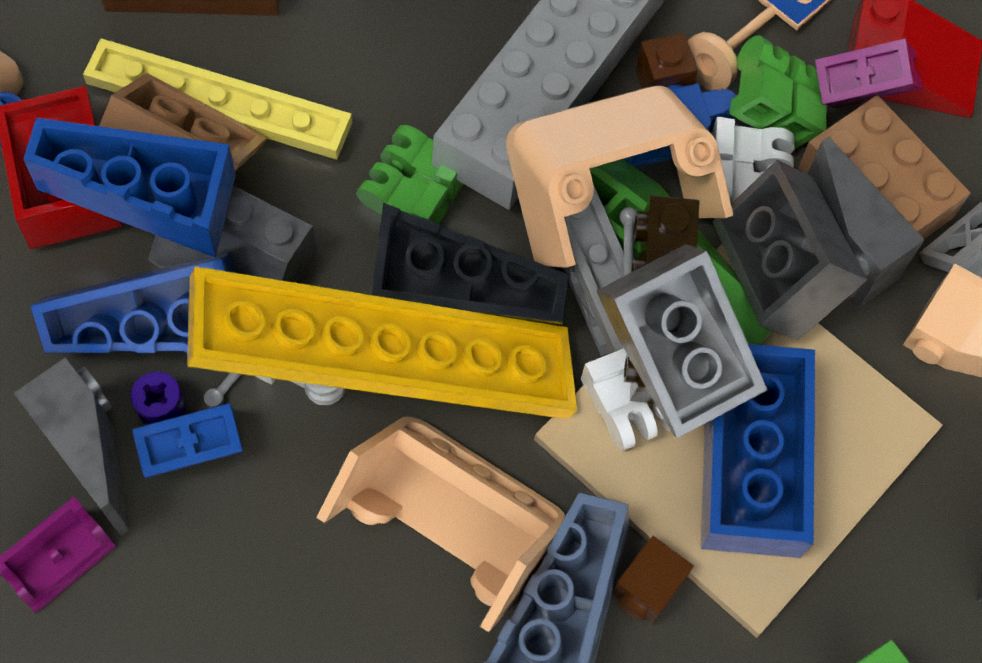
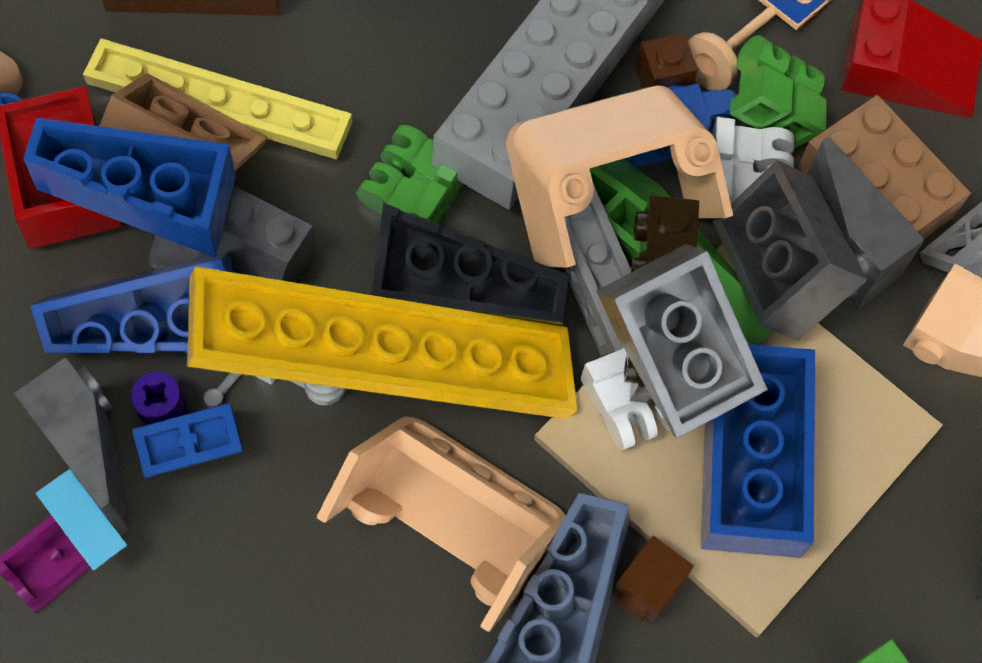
light grey hinge [619,207,637,276] -> none
magenta hinge [815,38,923,108] -> none
none -> medium azure sticker [35,469,127,571]

